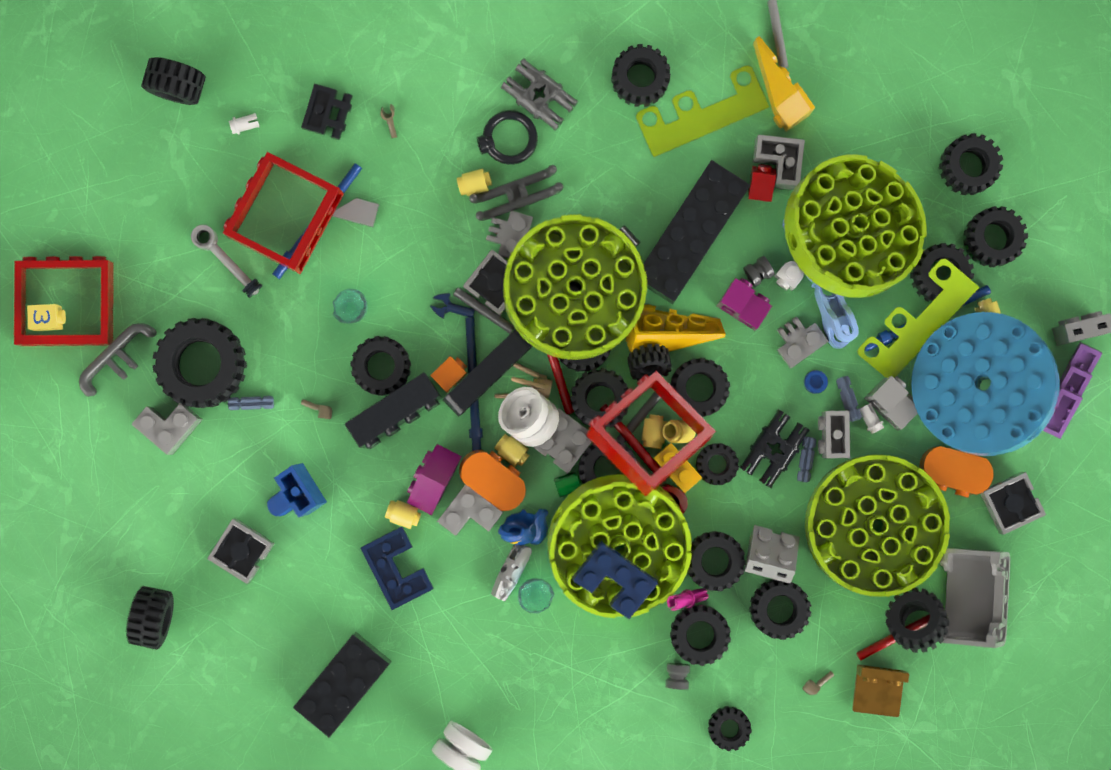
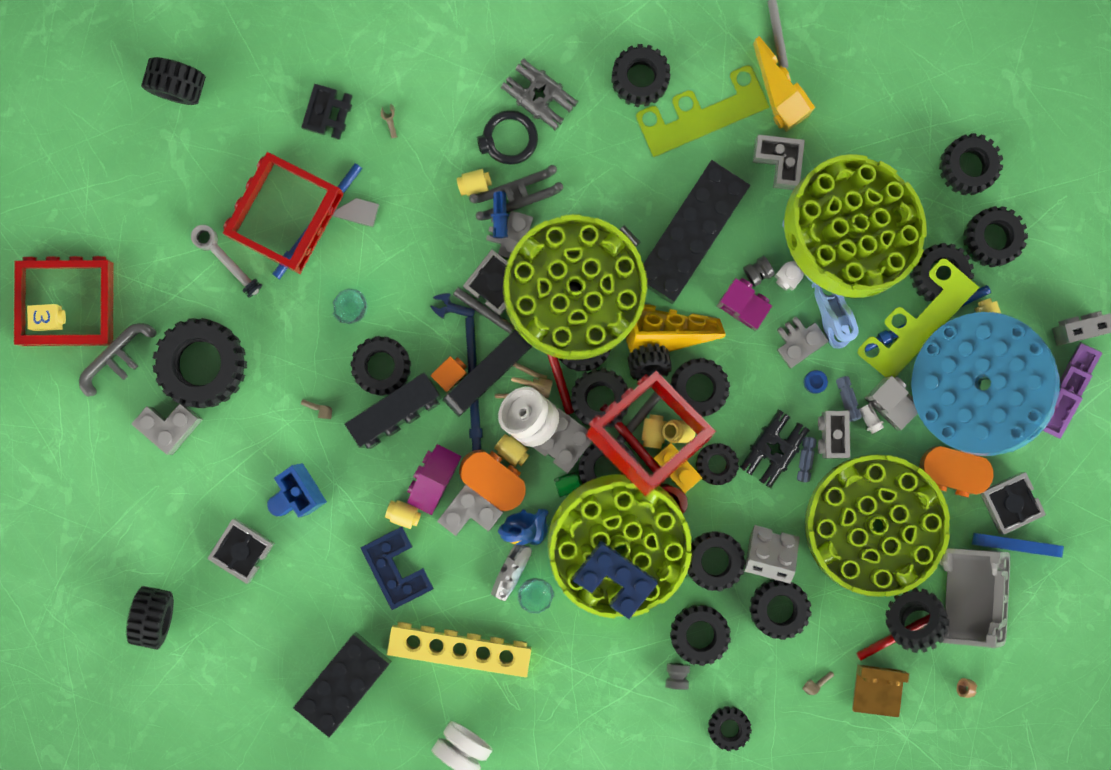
sand blue axle [228,396,274,410] -> none
white pin [229,113,260,135] -> none
dark pink axle [667,588,709,611] -> none
red brick [748,164,776,202] -> none
none -> light yellow brick [387,622,531,678]
none -> blue axle [491,191,509,238]
none -> medium nougat hinge [957,678,977,698]
none -> blue beam [972,533,1064,558]

